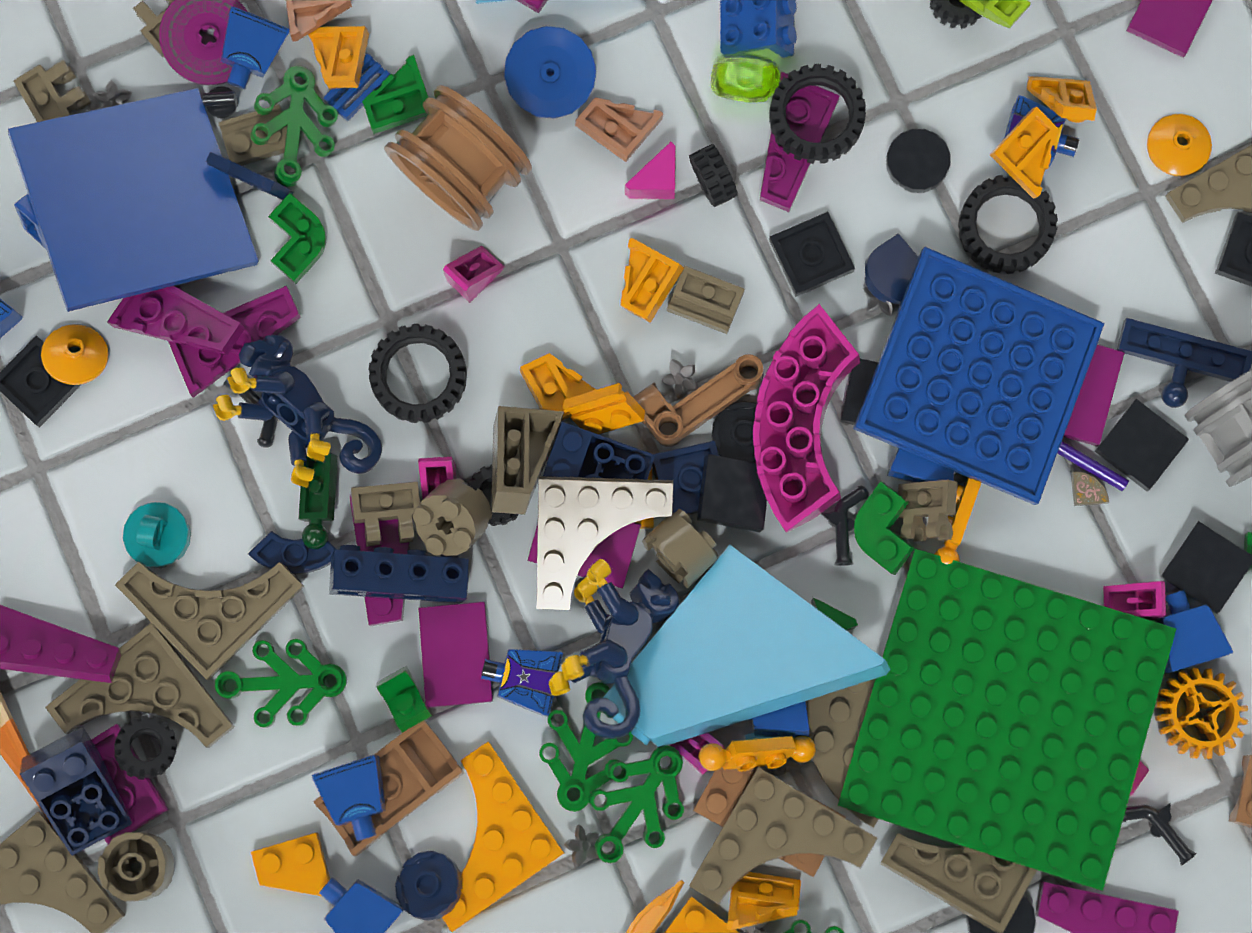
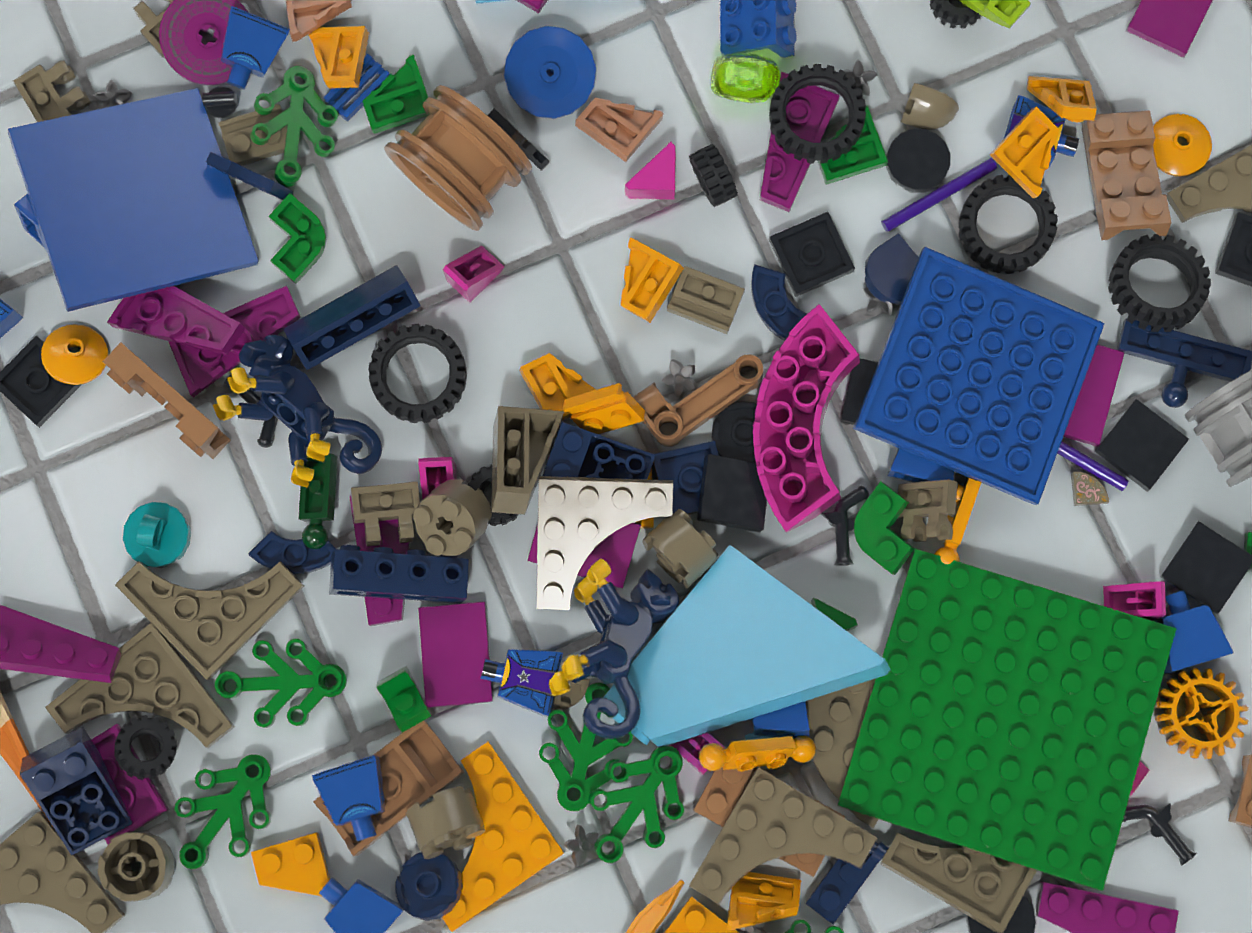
none -> medium nougat piece [103,342,231,459]
none -> green plant [175,754,271,869]
none -> dark blue brick [283,265,421,370]
none -> dark tan brick [406,786,485,859]
none -> black wing [487,108,550,171]
none -> dark tan tile [554,679,590,710]
none -> dark blue tile [751,264,807,341]
none -> dark blue plate [805,827,889,925]
none -> green wing [818,105,888,185]
none -> flat silver plant [843,59,877,96]
none -> dark purple bar [881,158,997,232]
none -> dark tan brick [901,83,959,130]
none -> medium nougat piece [1082,110,1172,240]
none -> black tyre [1108,234,1211,332]

